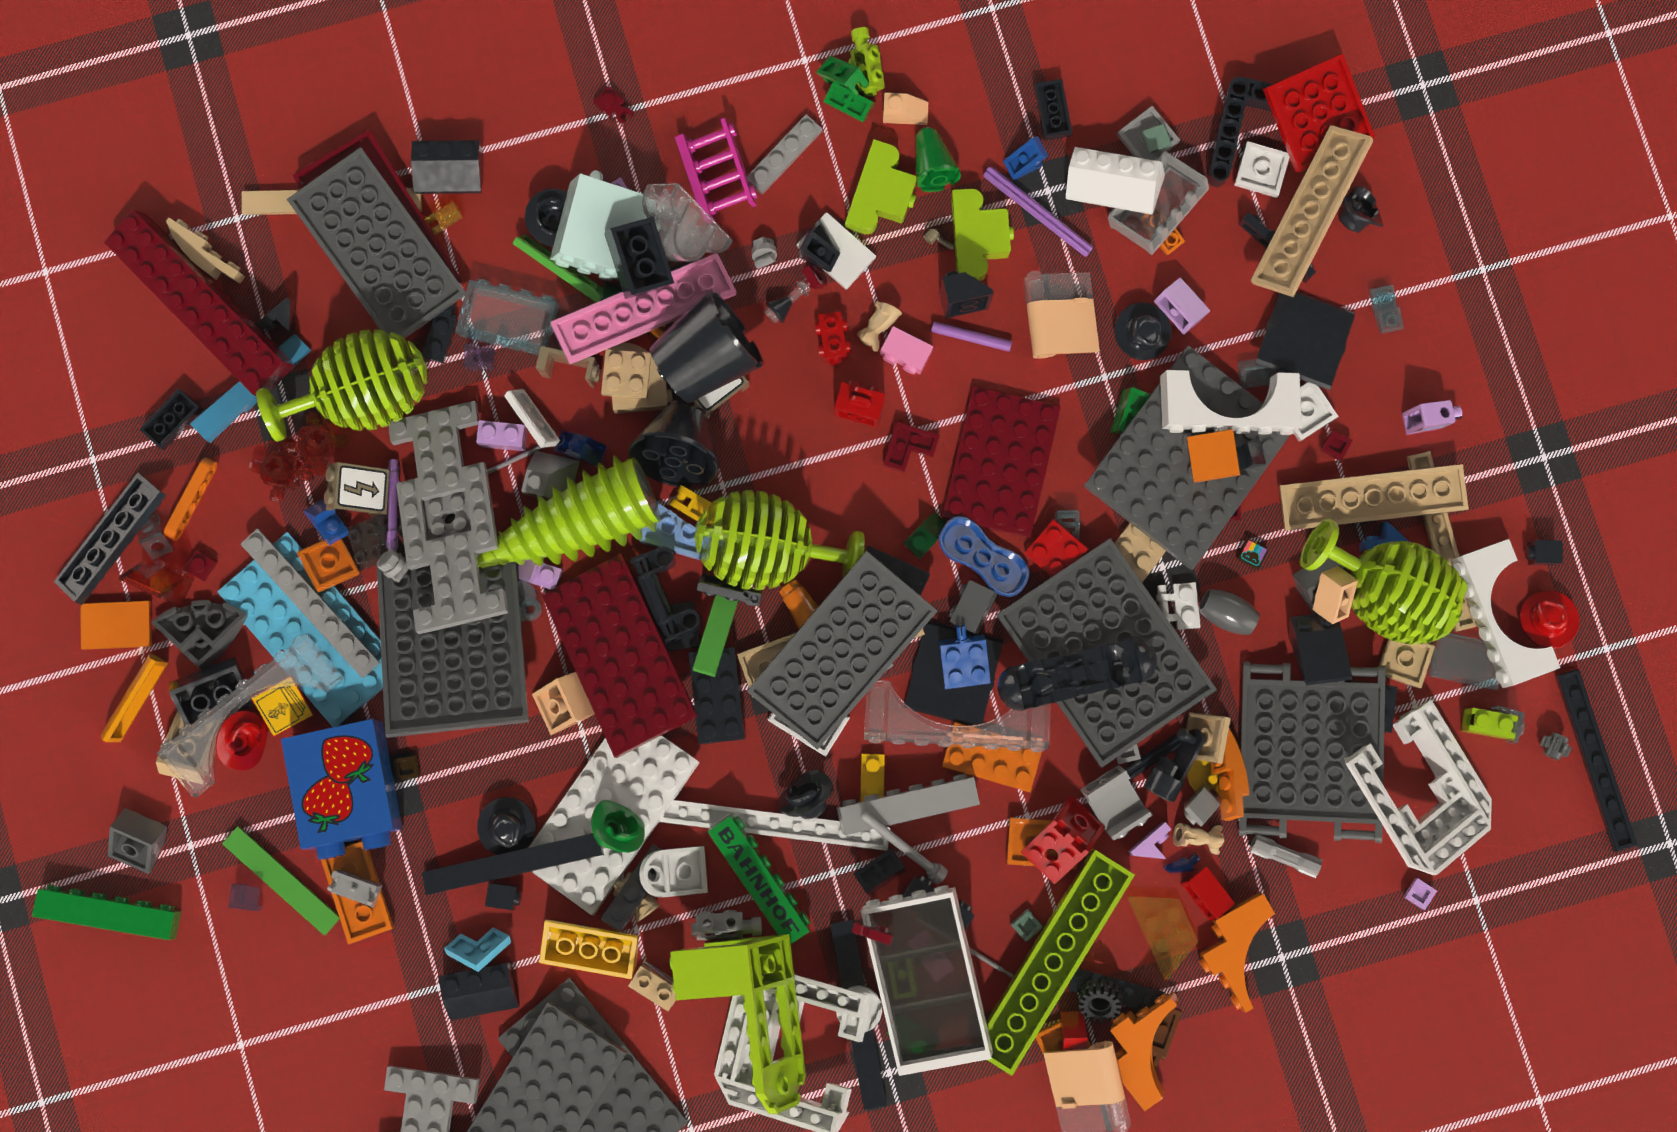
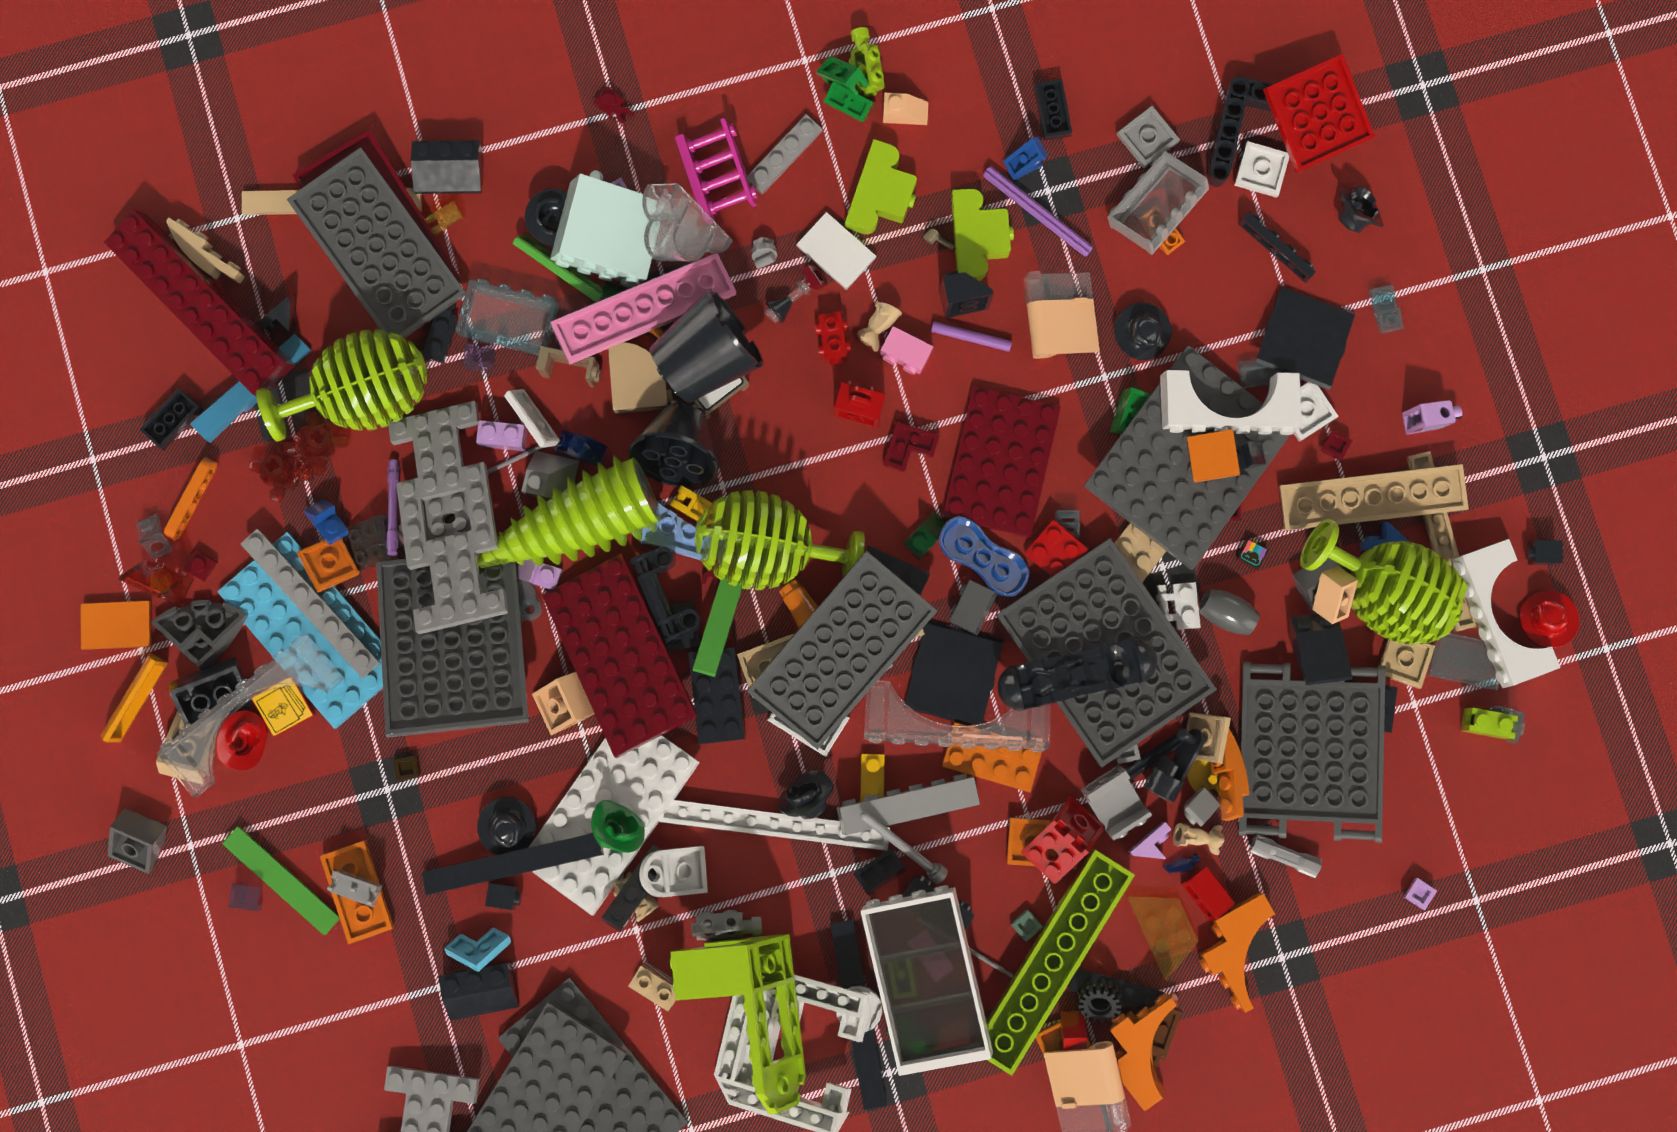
green brick [32,884,181,940] -> none
black plate [54,473,166,605] -> none
blue brick [281,719,403,860] -> none
panel [324,462,389,517] -> none
light grey piece [377,549,409,583] -> none
yellow slope [539,920,639,979] -> none
tan plate [601,349,652,399] -> none
black slope [604,217,674,299] -> none
black hinge [697,573,762,606] -> none
green brick [708,813,811,944] -> none
black slope [799,219,840,272] -> none
dark red plate [852,922,894,945] -> none
green cone [915,127,961,192] -> none
blue plate [938,624,991,689] -> none
white slope [1066,147,1165,215] -> none
sand green tile [1142,124,1172,154] -> none
lavender brick [1154,278,1210,335] -> none
tan plate [1251,125,1373,297] -> none
white slope [1344,700,1492,875] -> none
dark grey gear [1540,732,1572,761] -> none
black tile [1555,669,1638,852] -> none

